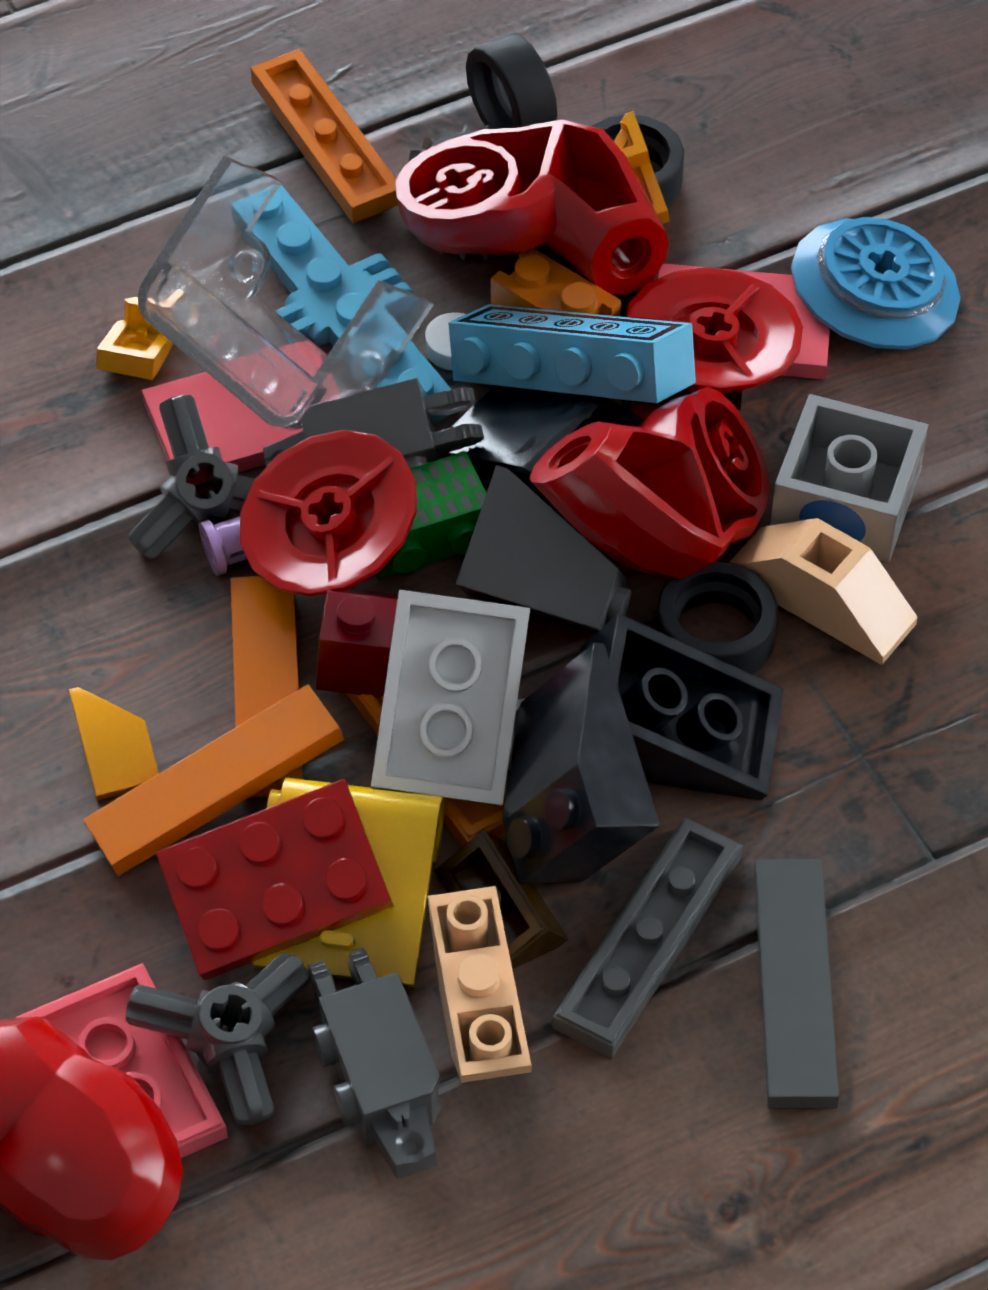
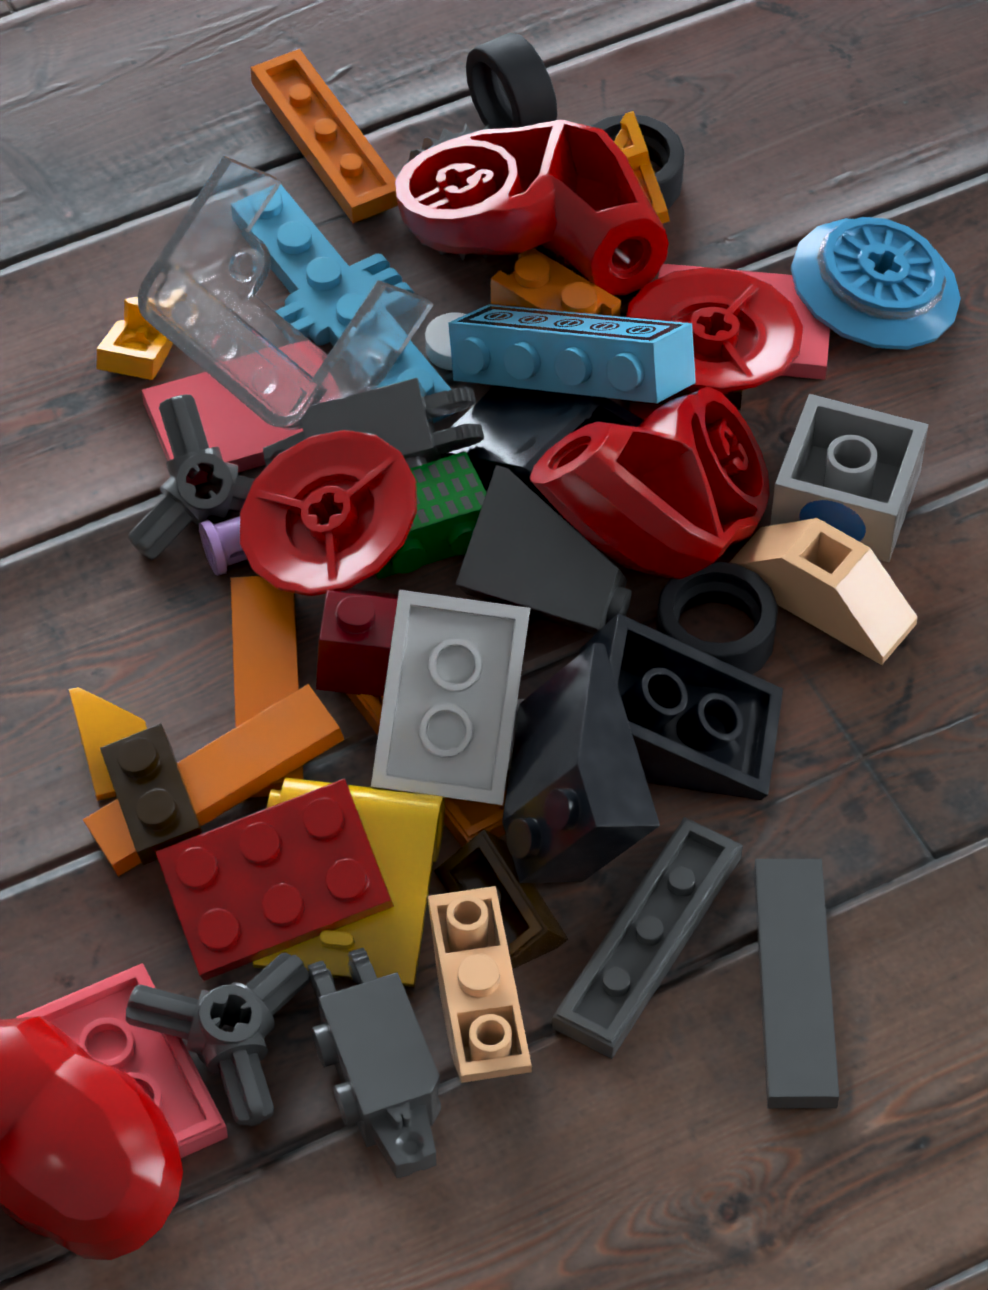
none -> dark brown plate [100,723,203,865]

